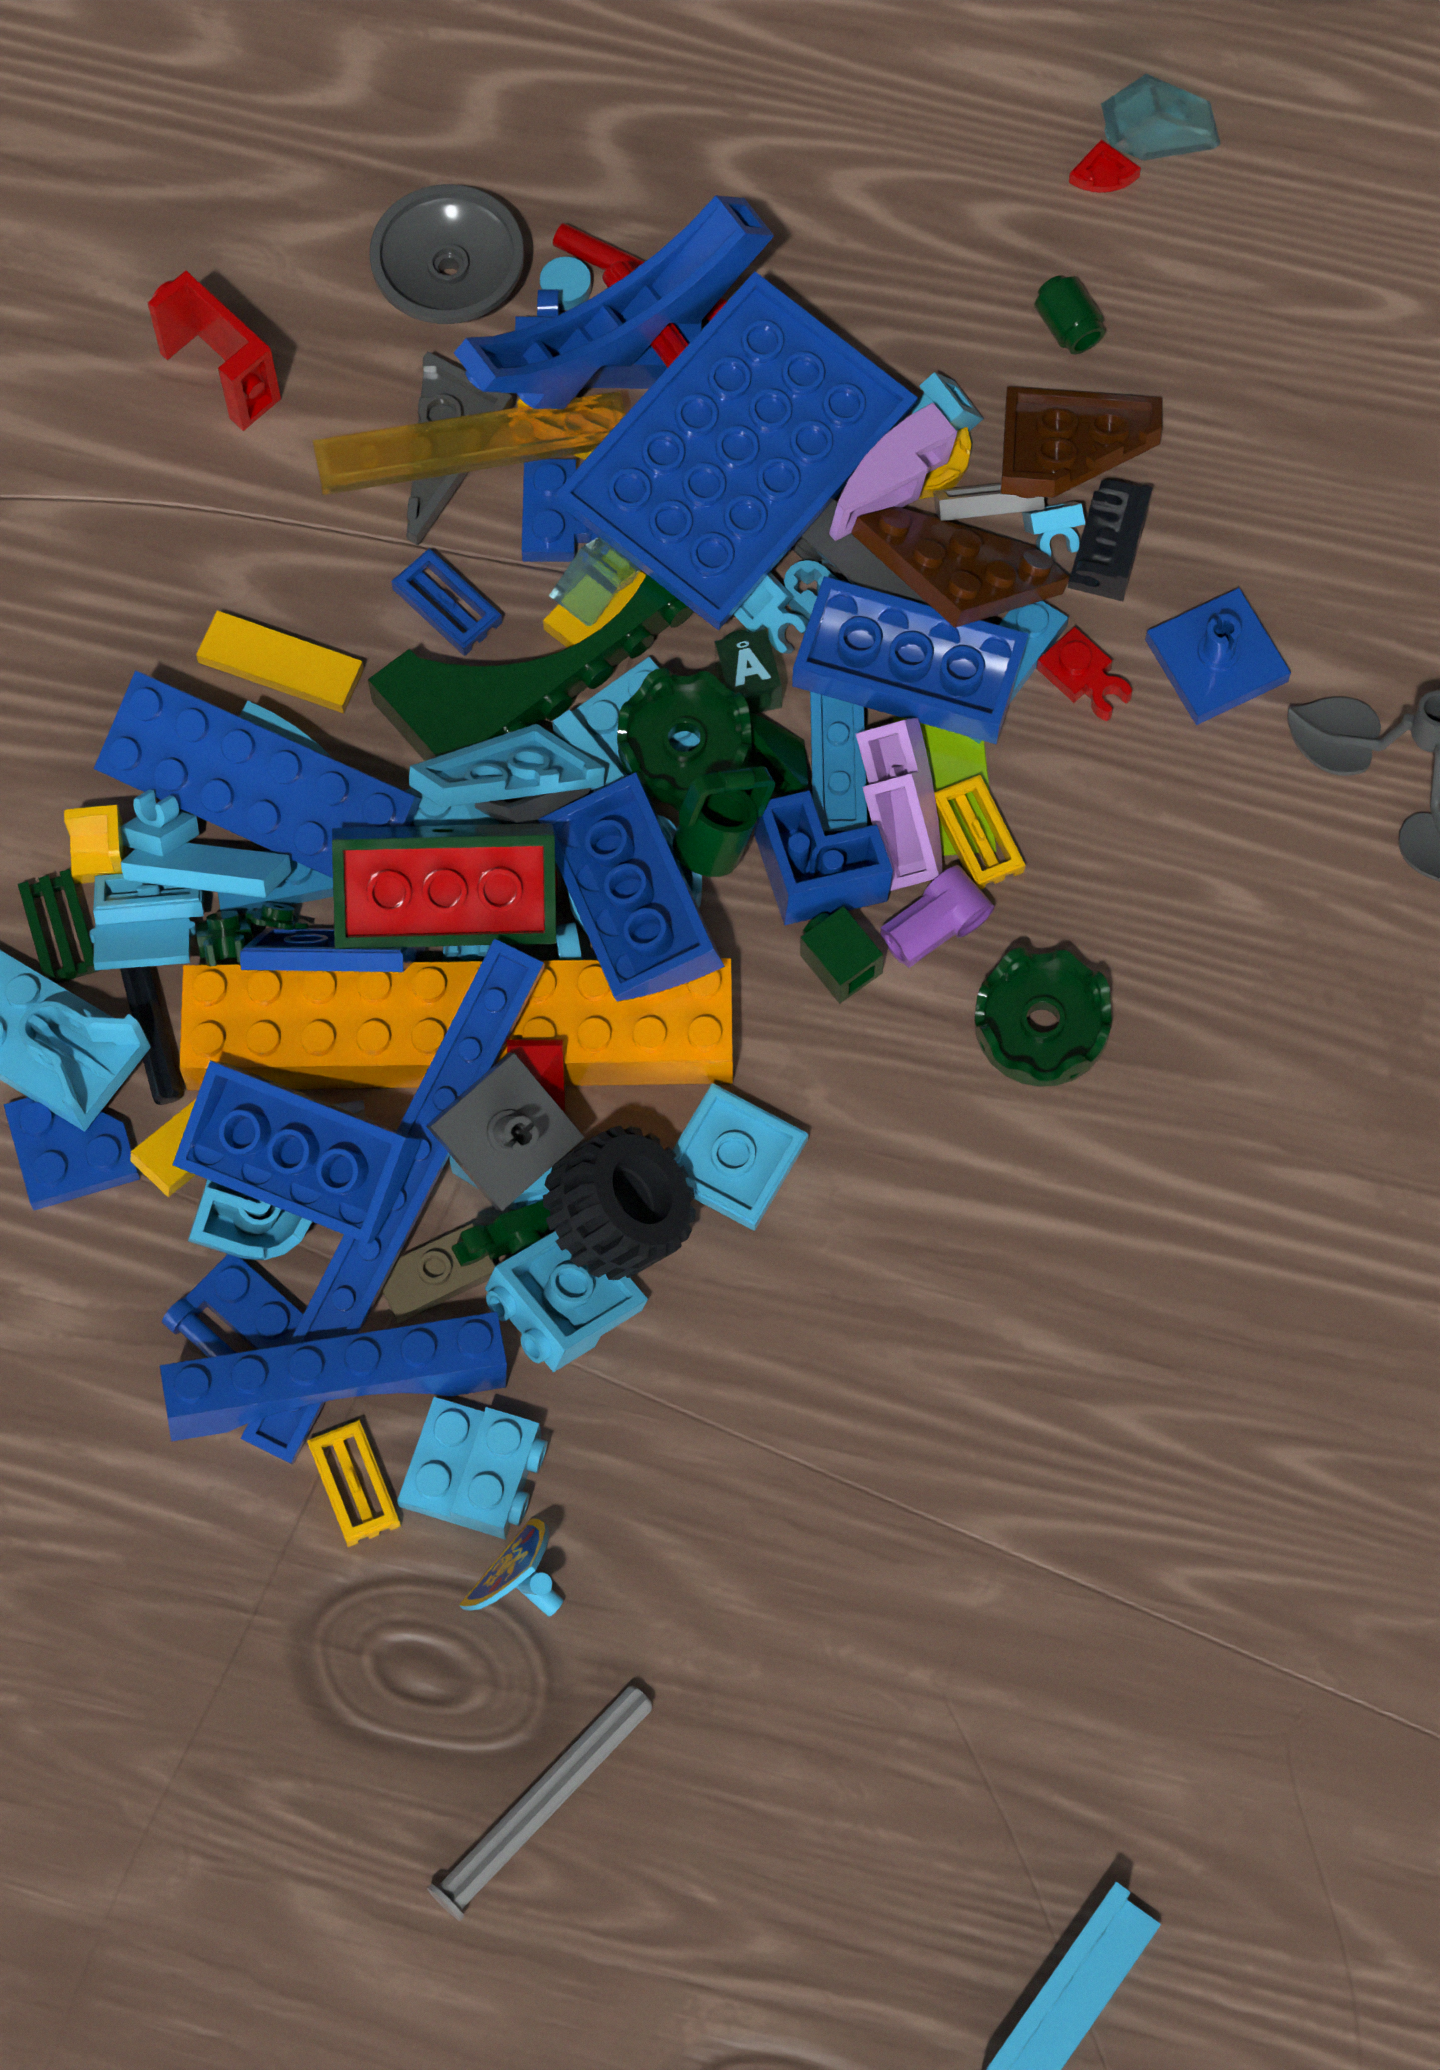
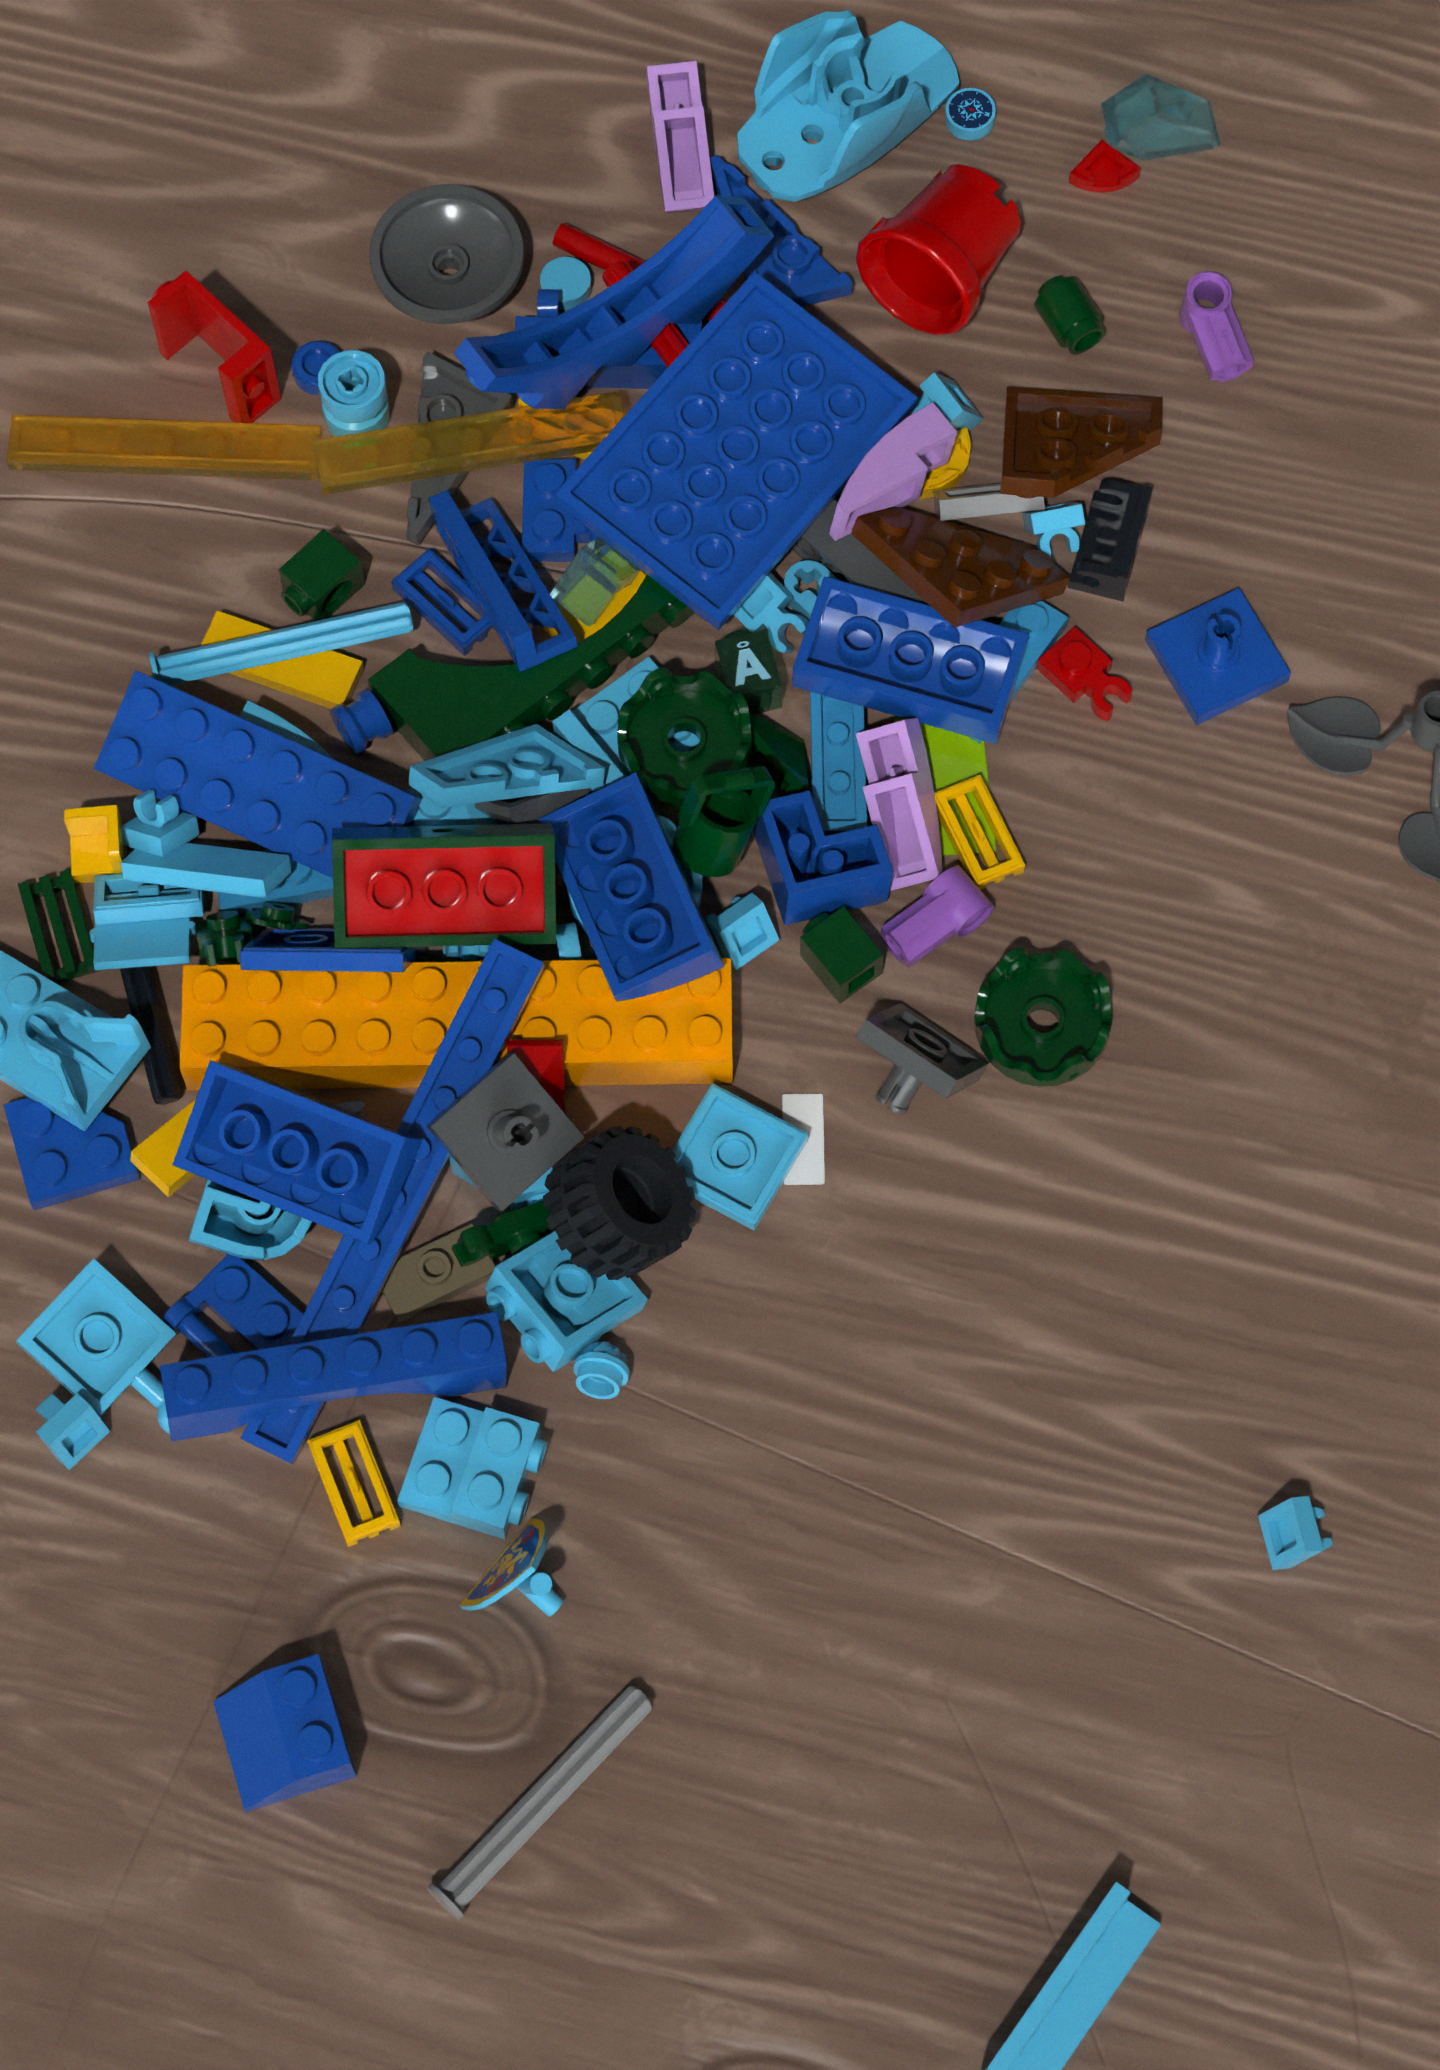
none -> clear yellow tile [6,415,322,480]
none -> medium azure plate [16,1258,177,1434]
none -> medium azure tile [35,1393,110,1470]
none -> medium azure axle [148,602,413,685]
none -> blue slope [213,1654,357,1812]
none -> dark green brick [278,529,365,621]
none -> blue tile [291,341,339,395]
none -> medium azure wheel [318,350,390,444]
none -> blue wheel [329,688,393,755]
none -> blue fence [428,490,578,672]
none -> medium azure plate [573,1342,630,1399]
none -> lavender slope [646,61,714,214]
none -> medium azure tile [707,892,780,970]
none -> blue wing [710,155,852,307]
none -> medium azure piece [737,10,959,202]
none -> white sticker [782,1094,825,1185]
none -> dark grey tile [855,1003,989,1114]
none -> red piece [856,164,1021,336]
none -> tile [945,88,996,141]
none -> medium lavender piece [1179,271,1254,383]
none -> medium azure tile [1258,1496,1333,1570]

